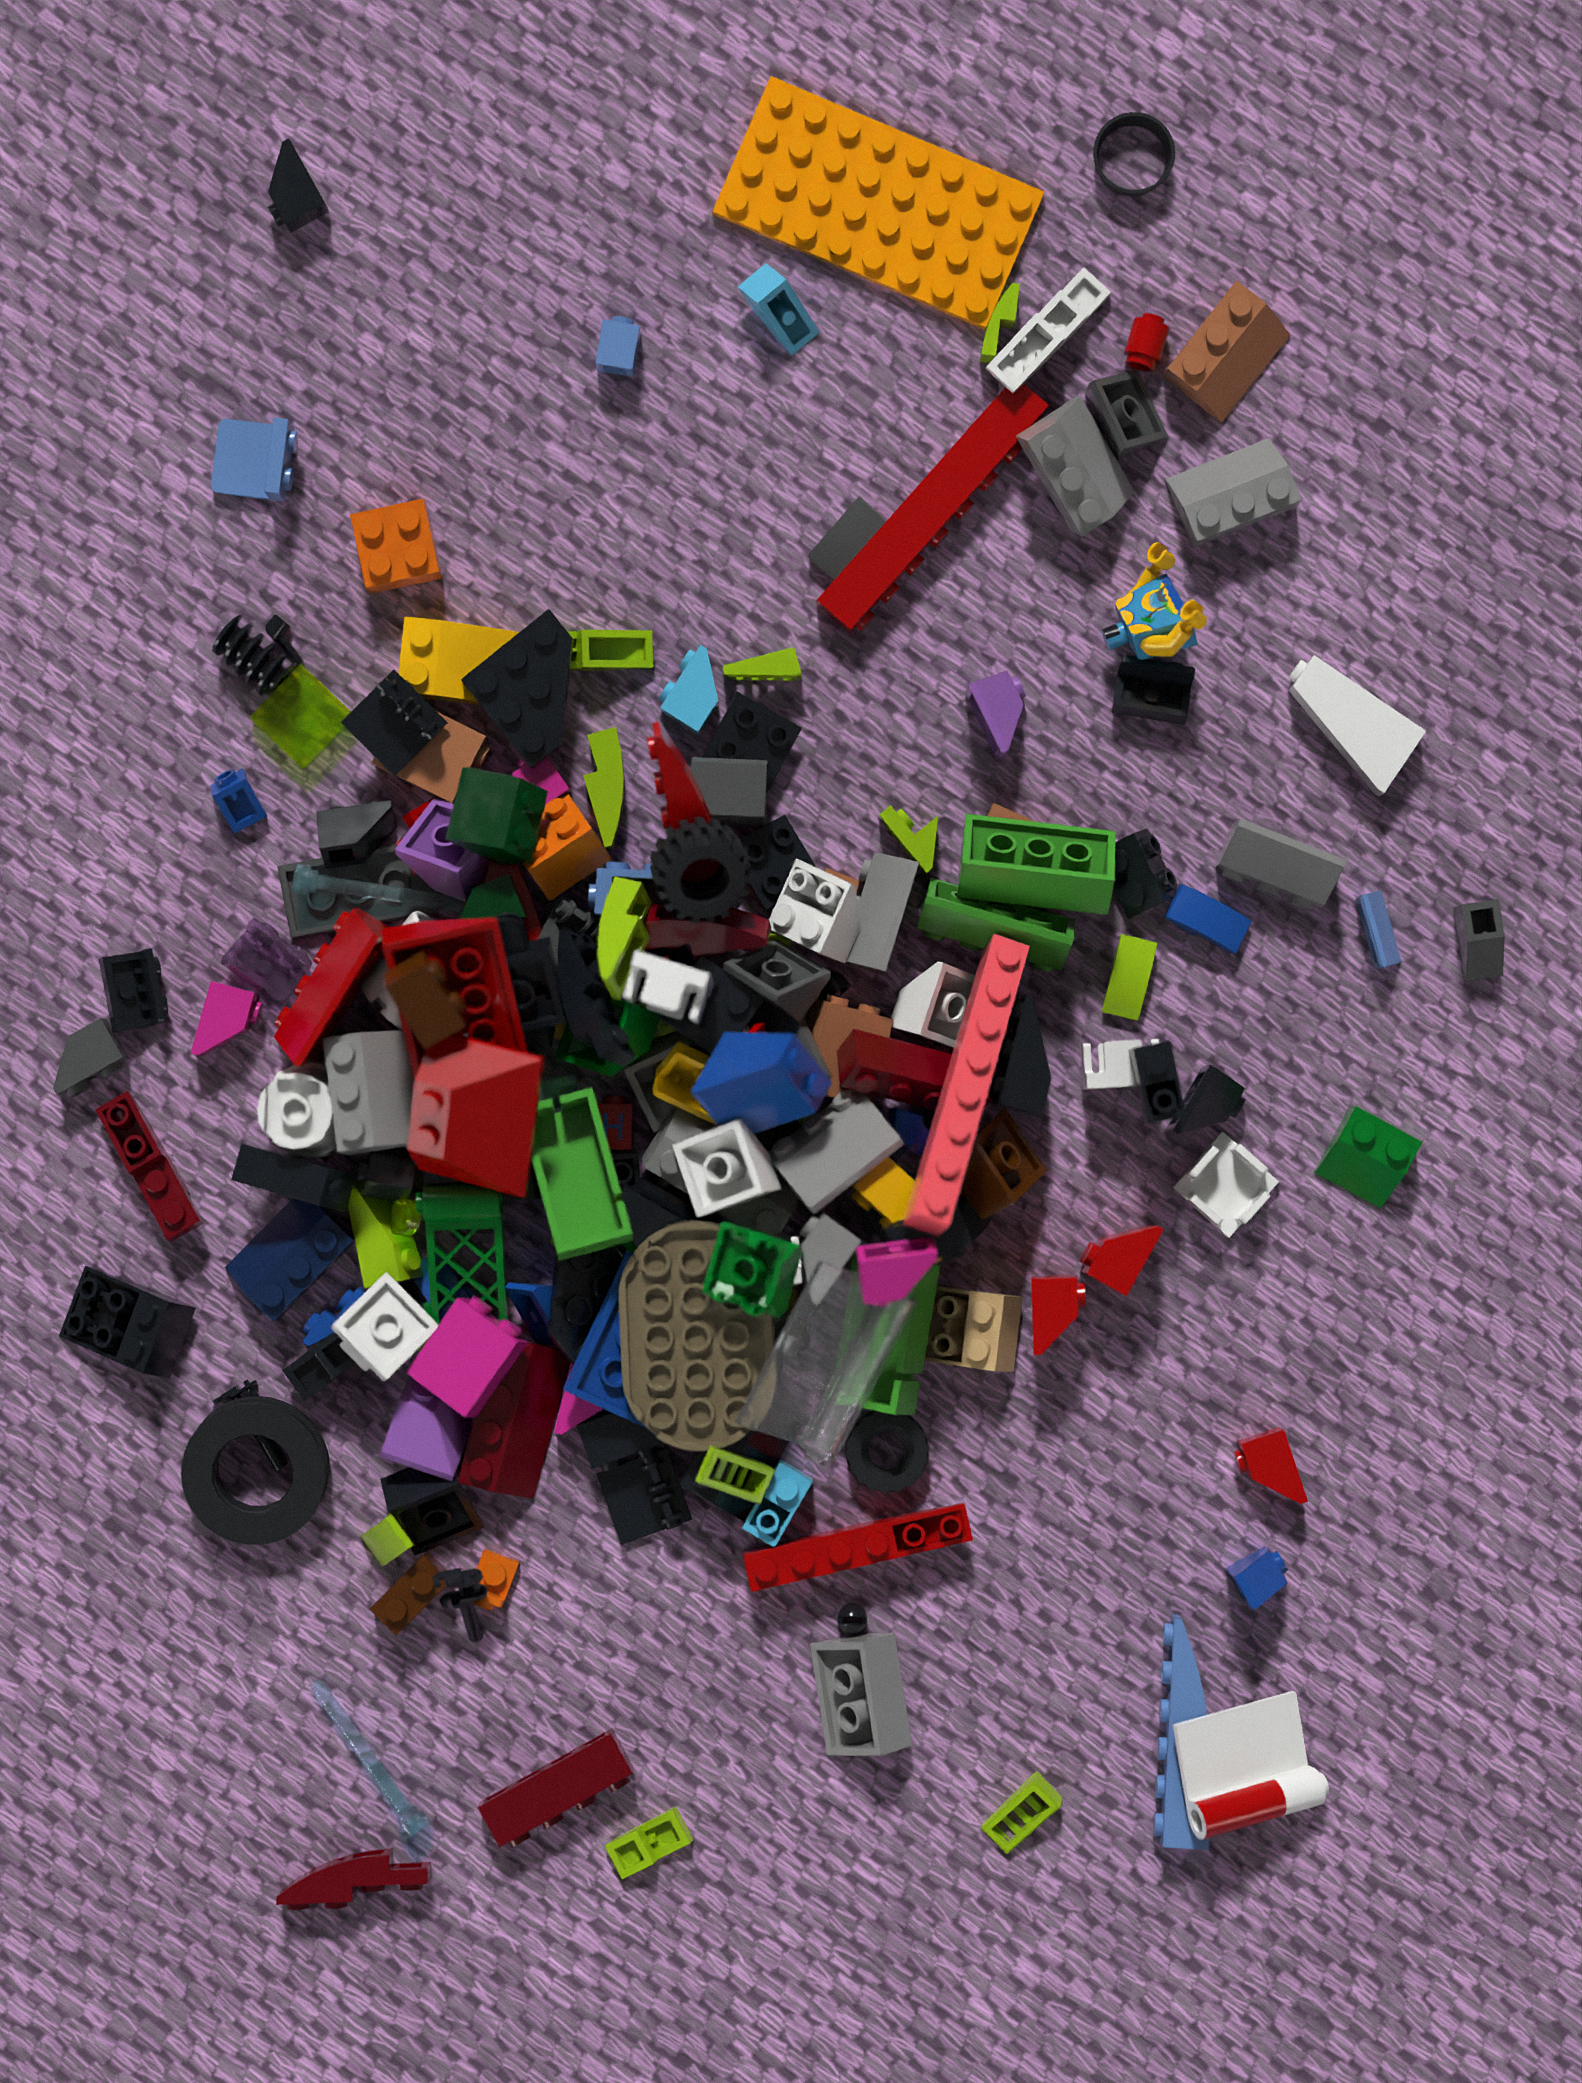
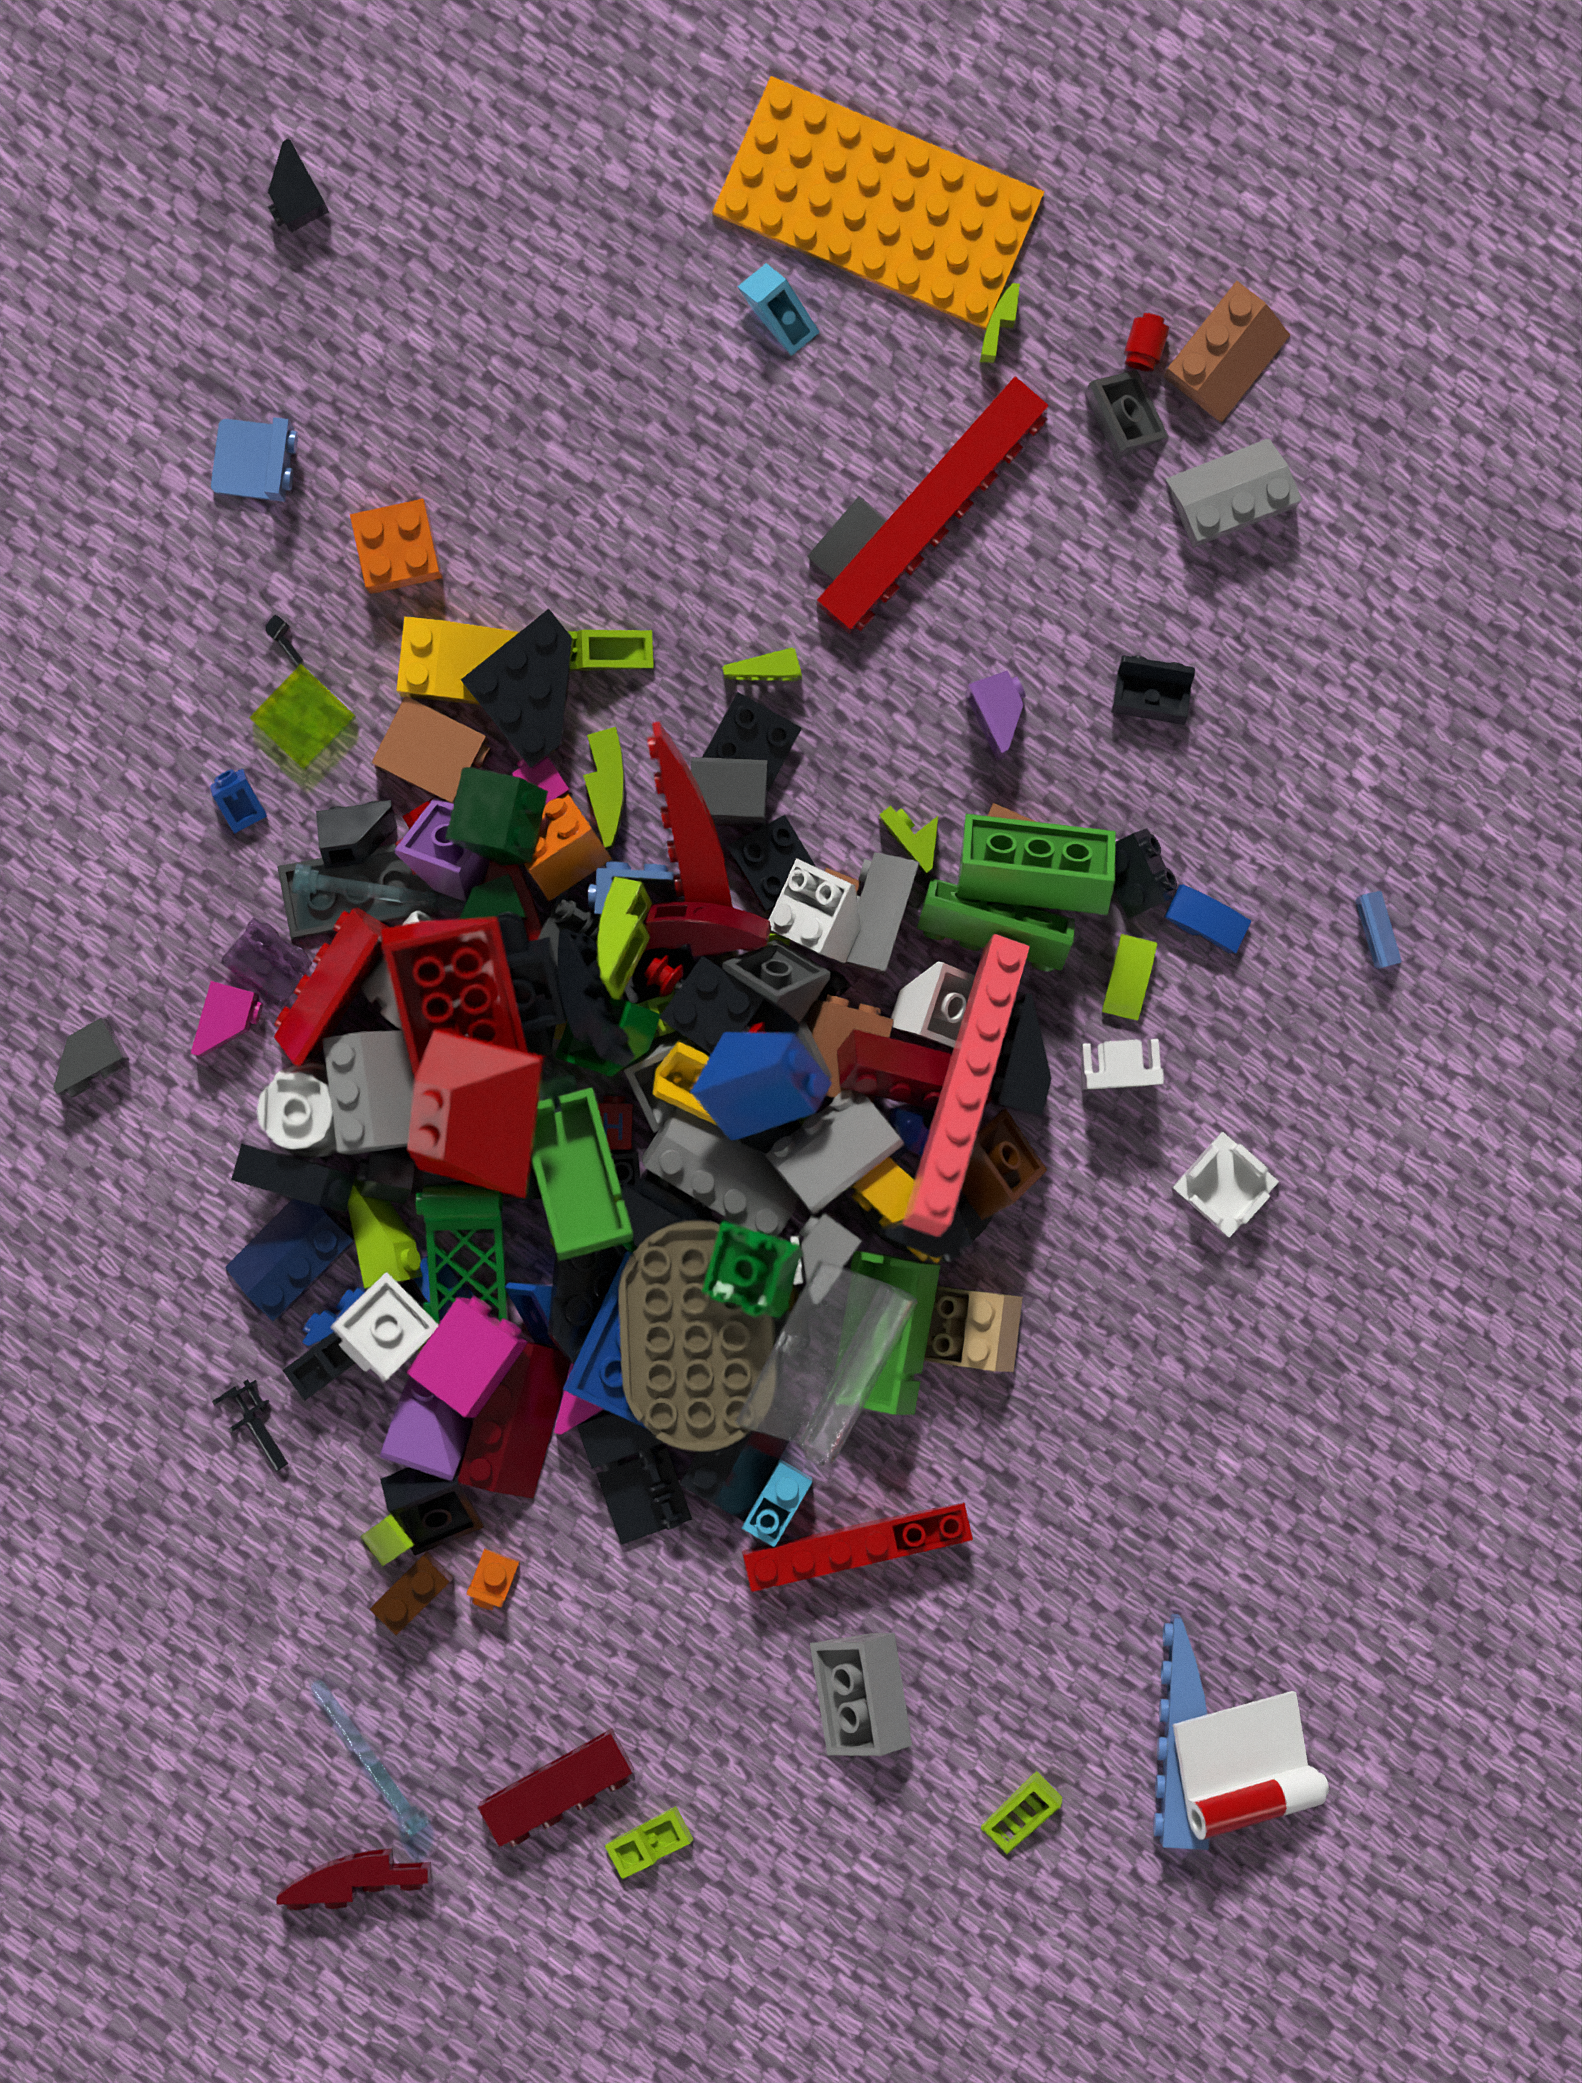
black slope [59,1266,196,1379] -> none
dark red slope [95,1091,203,1242] -> none
black bracket [99,948,168,1033] -> none
black tyre [181,1396,330,1545] -> none
black piece [212,615,298,696] -> none
black hinge [340,669,448,776] -> none
reddish brown brick [383,951,467,1049] -> none
clear neon green tile [389,1197,421,1237] -> none
black piece [433,1568,488,1642] -> none
medium blue brick [595,316,641,377] -> none
white panel [623,950,714,1024] -> none
black tyre [650,817,752,924] -> none
medium azure slope [658,644,719,736] -> none
white slope [672,1119,781,1218] -> none
lime slope [695,1445,775,1505] -> none
black hinge [837,1603,867,1634] -> none
black tyre [846,1411,929,1493] -> none
dark pink slope [856,1237,937,1306] -> none
white slope [986,267,1111,394] -> none
light grey slope [1016,395,1135,537] -> none
red slope [1031,1275,1086,1355] -> none
red slope [1079,1225,1164,1296] -> none
black tyre [1093,112,1175,196] -> none
torso [1101,542,1207,660] -> none
black slope [1129,1040,1187,1124] -> none
black slope [1165,1064,1246,1135] -> none
light grey slope [1215,818,1347,911] -> none
blue slope [1225,1546,1288,1610] -> none
red slope [1234,1427,1308,1504] -> none
white slope [1288,655,1426,796] -> none
green slope [1314,1106,1422,1208] -> none
dark grey slope [1453,899,1505,982] -> none

